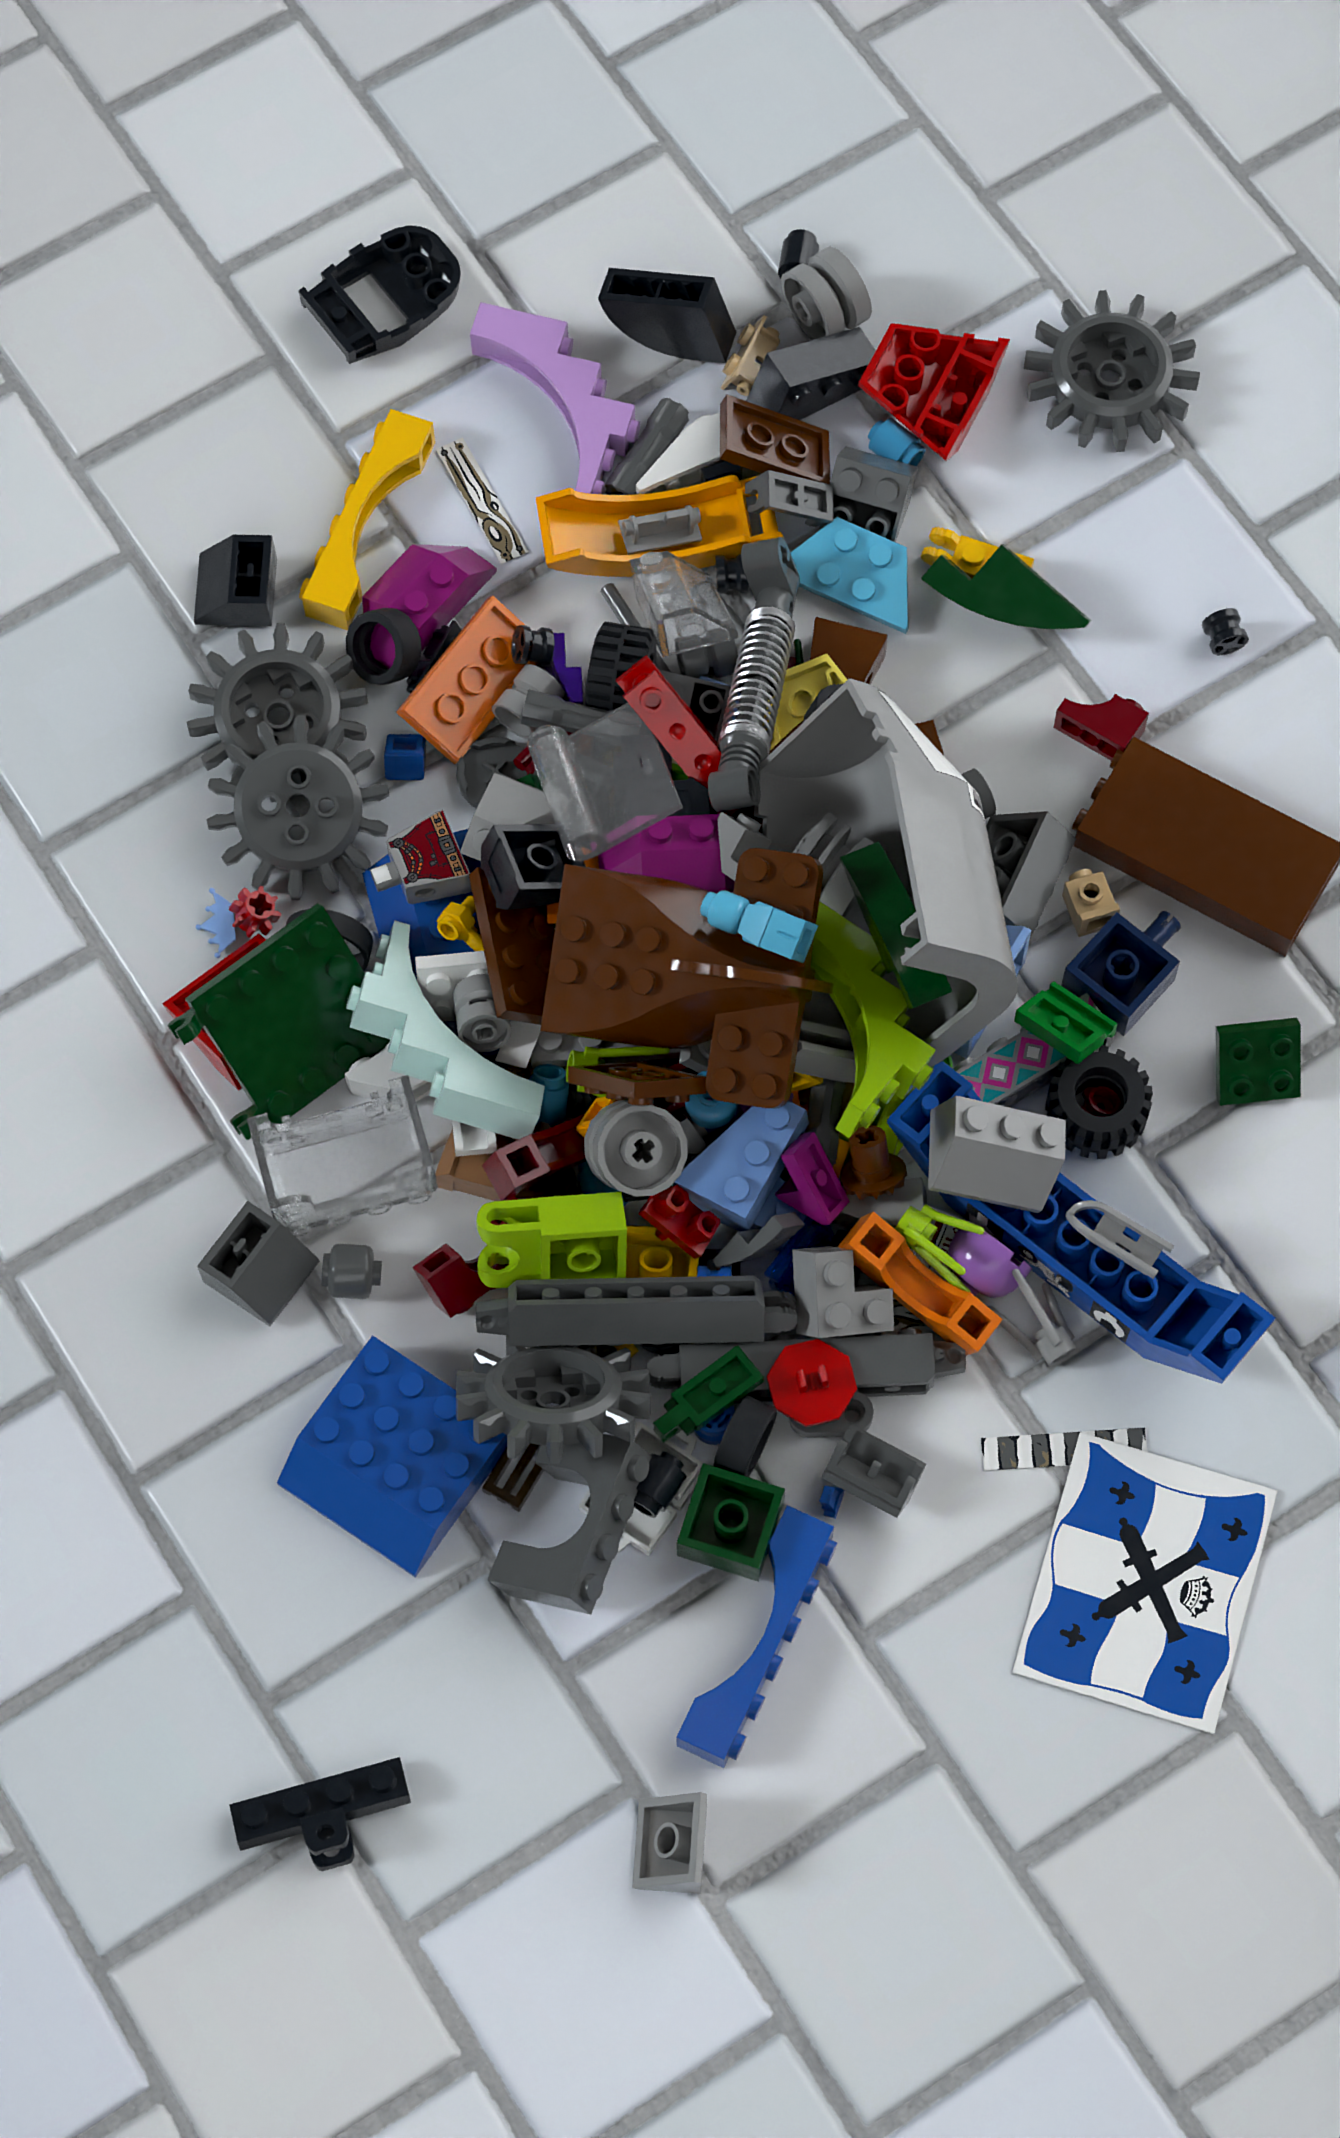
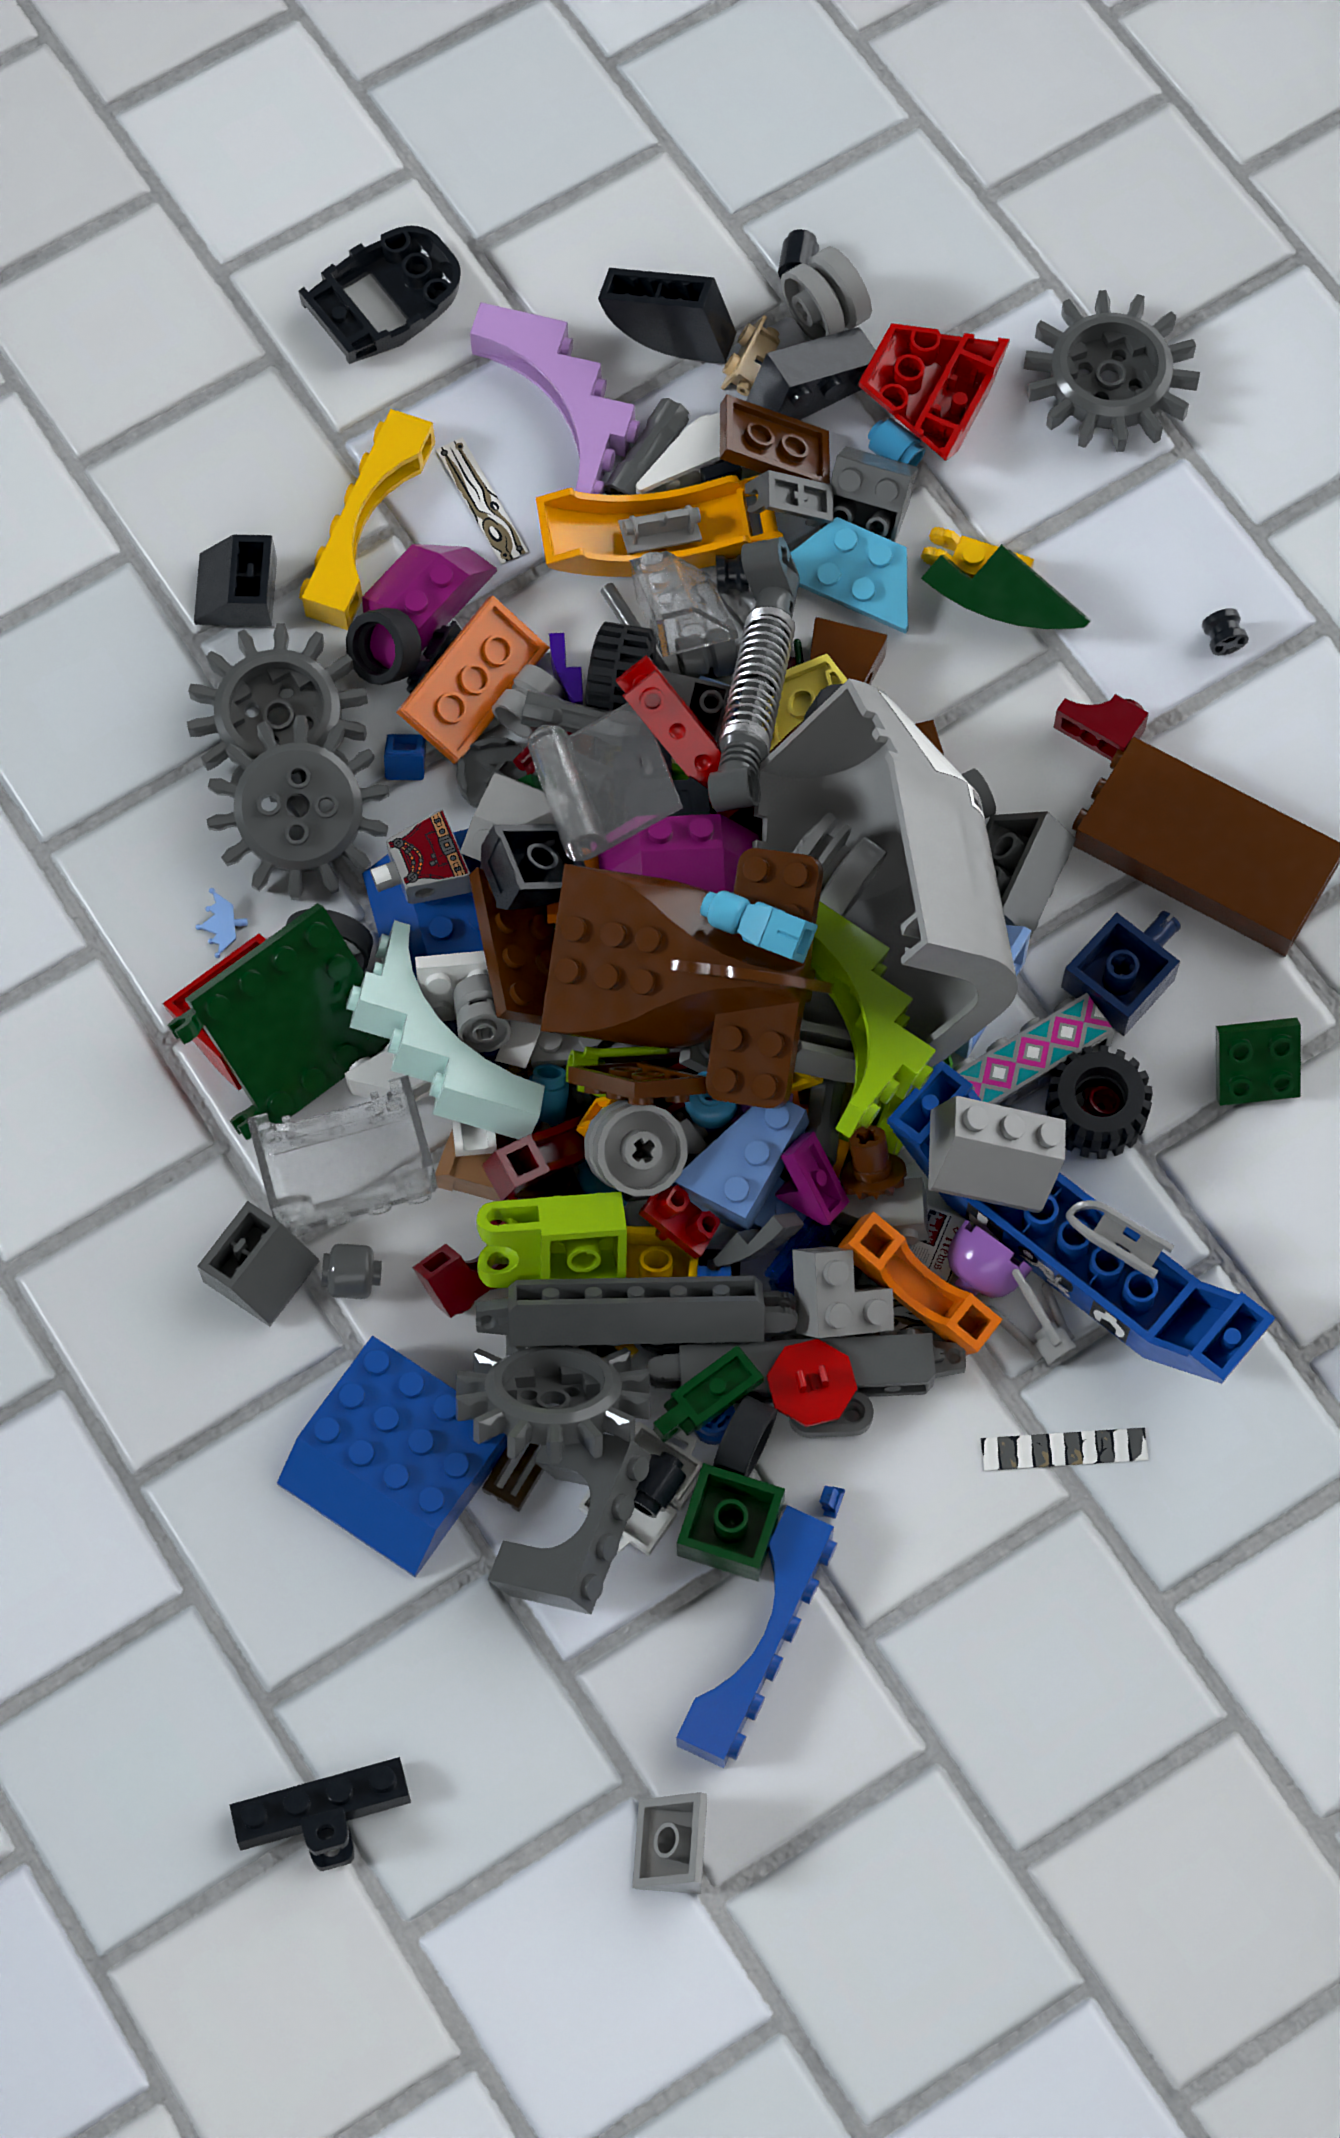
red gear [228,885,282,938] -> none
yellow piece [436,896,484,951] -> none
black wheel [511,625,554,667] -> none
light grey slope [718,812,772,881] -> none
dark grey hinge [821,1424,926,1518] -> none
dark green slope [839,841,953,1010] -> none
lime plant [895,1204,984,1292] -> none
sticker [1012,1432,1278,1734] -> none
green plate [1014,981,1117,1064] -> none
tan brick [1062,869,1120,937] -> none

